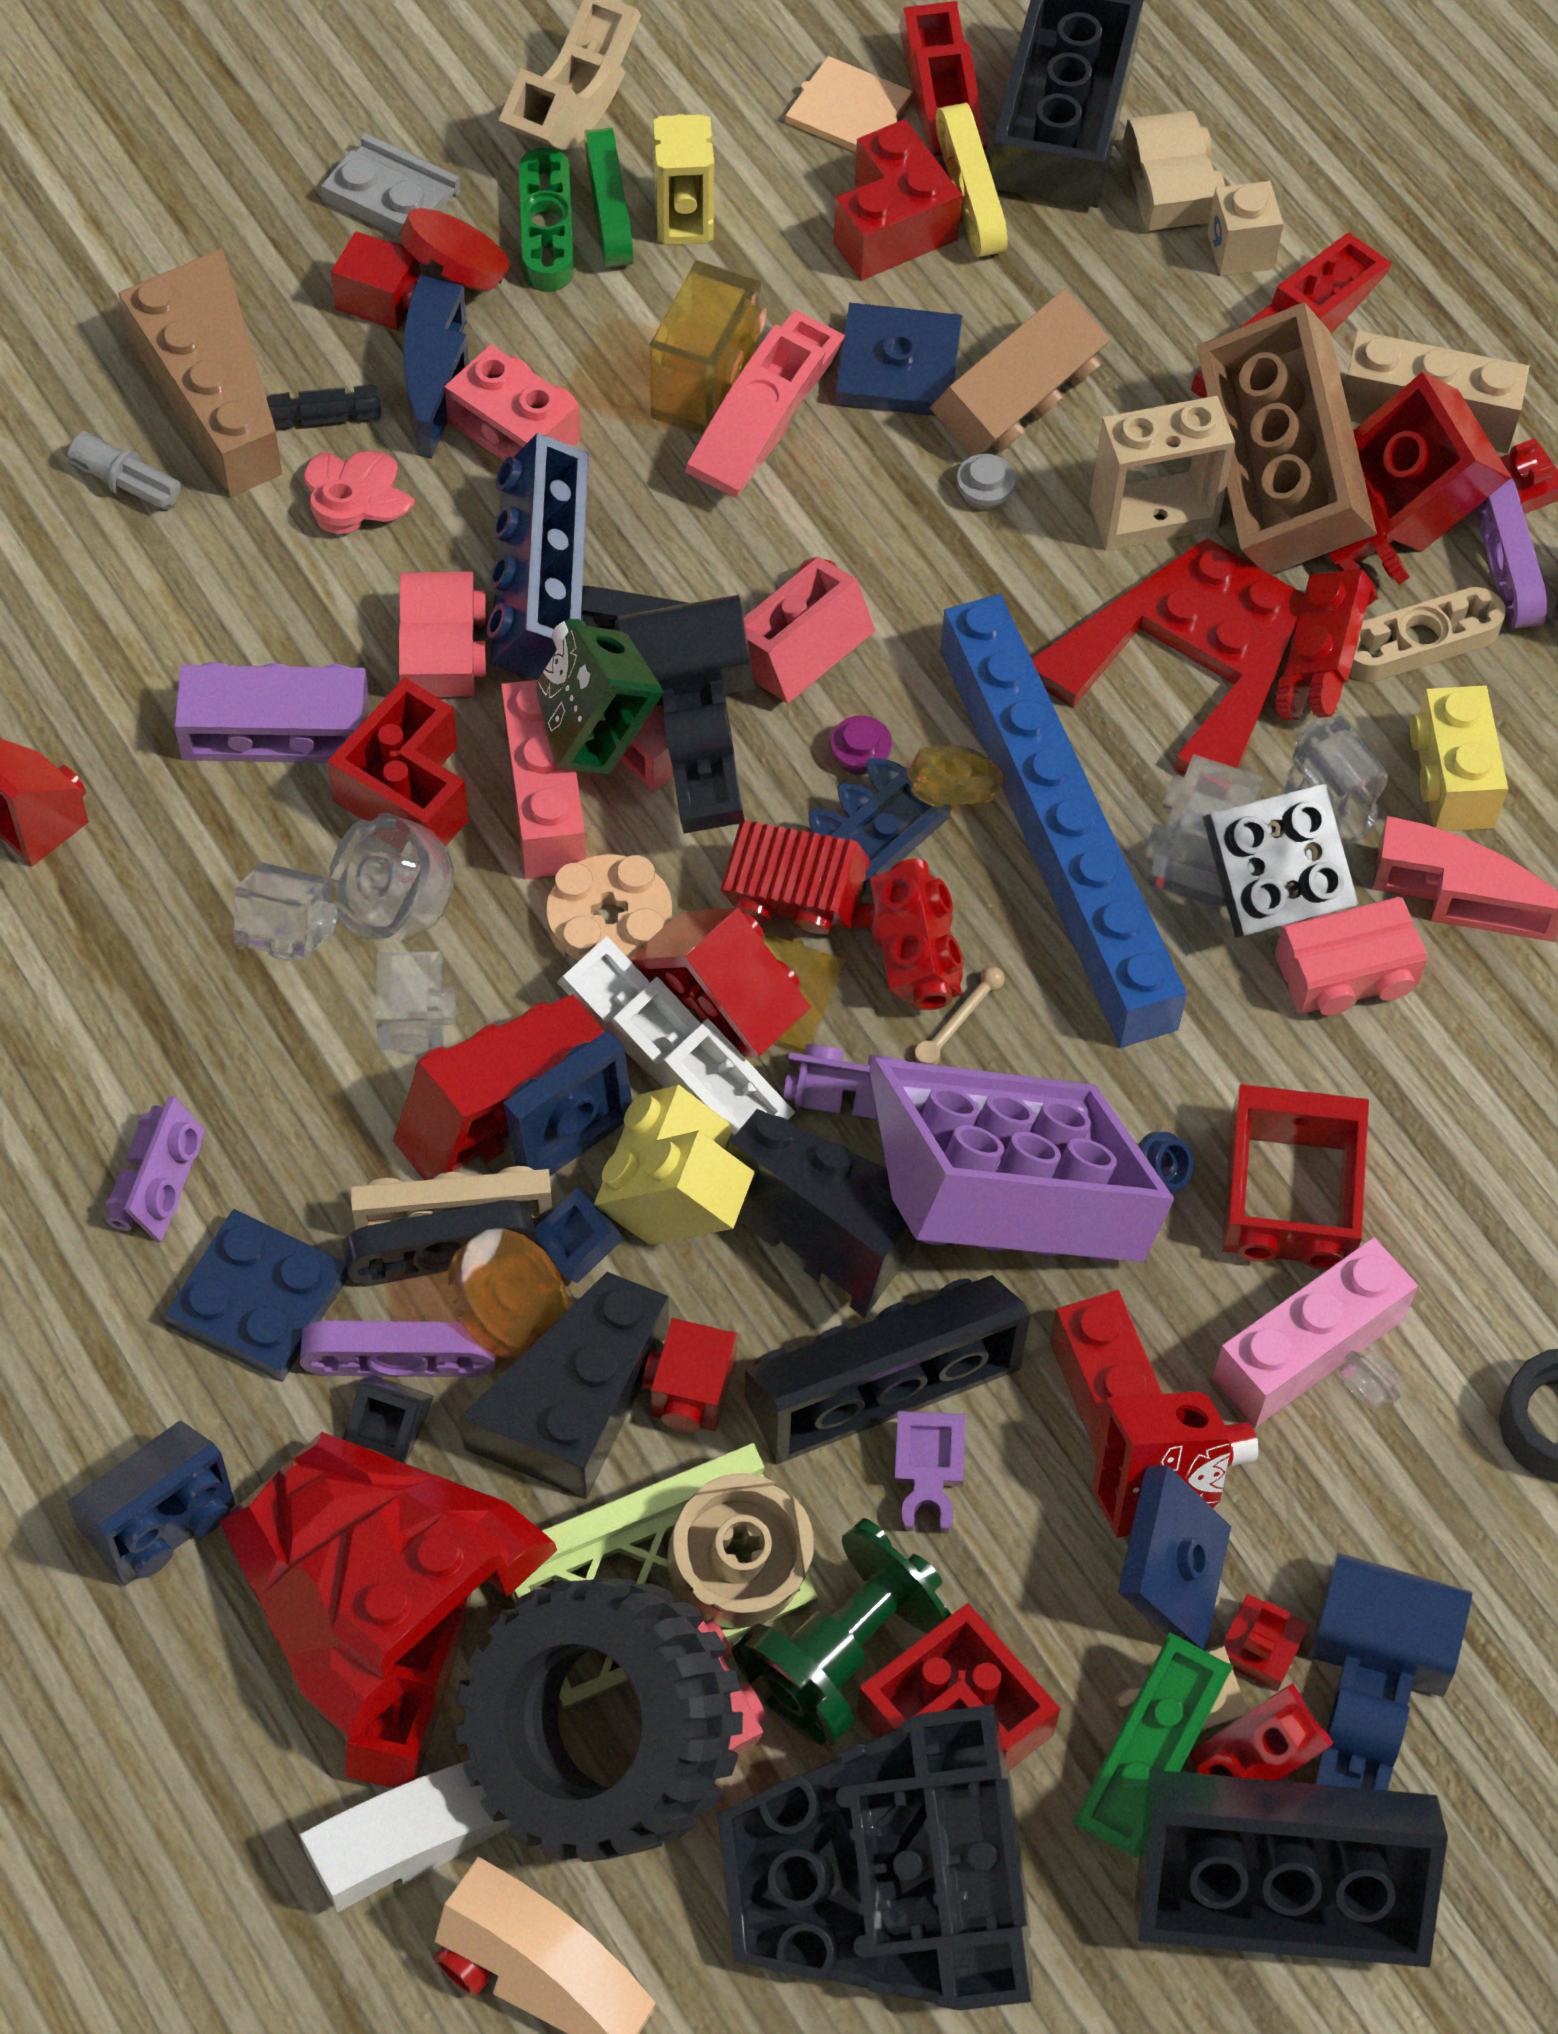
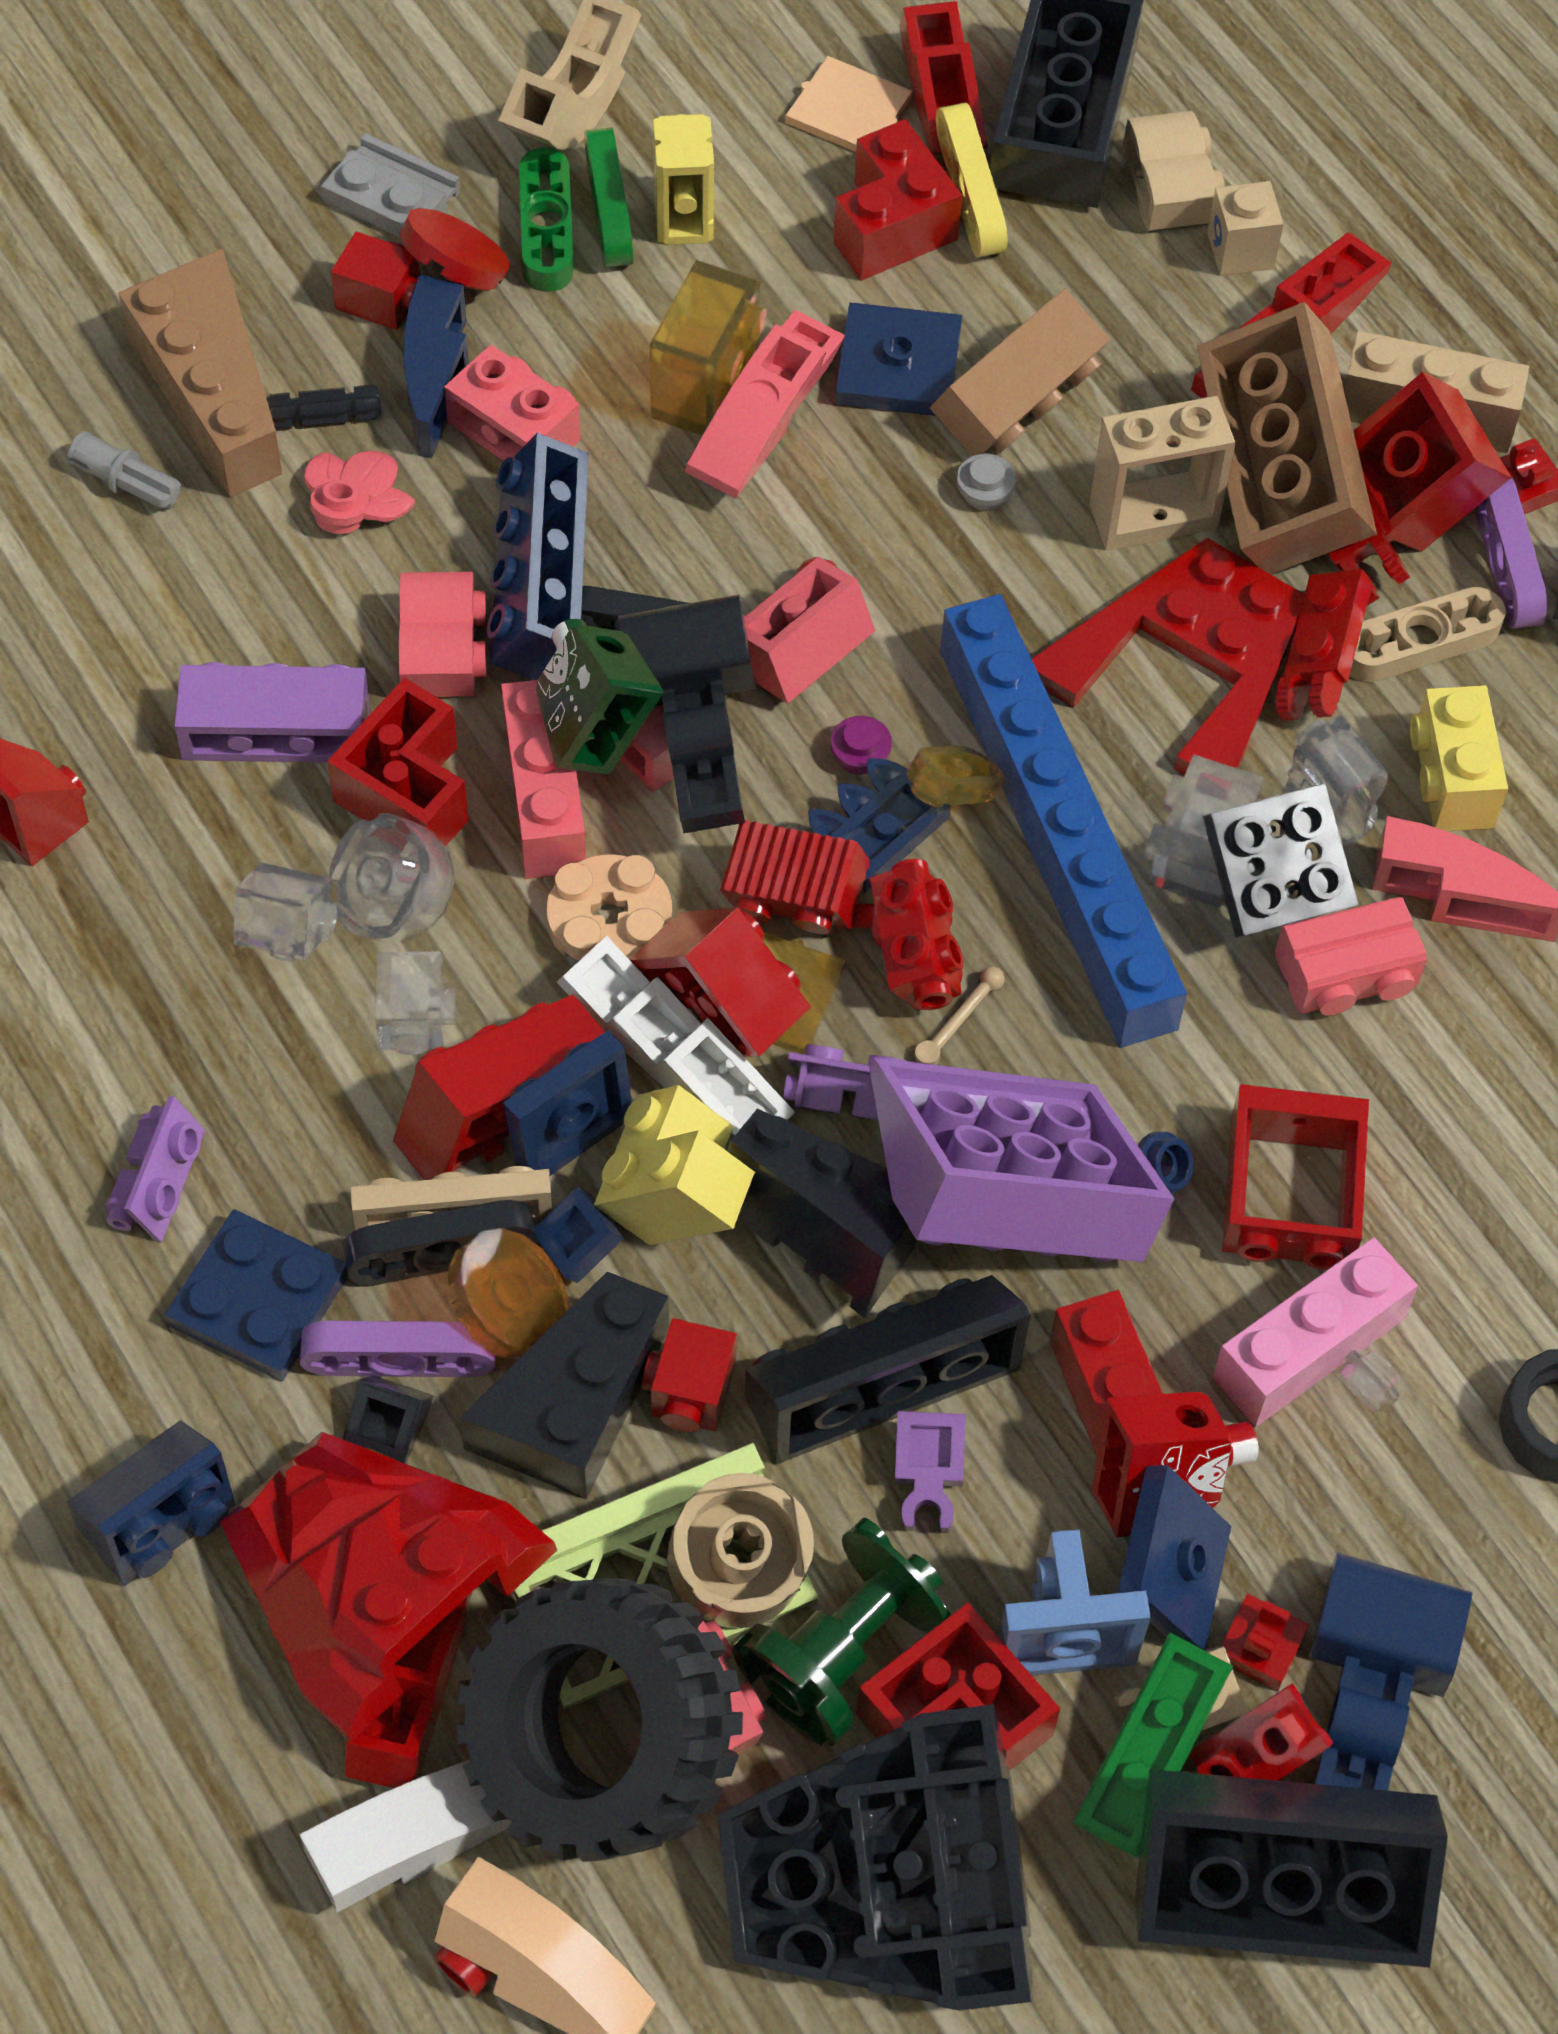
none -> medium blue bracket [999,1530,1151,1676]

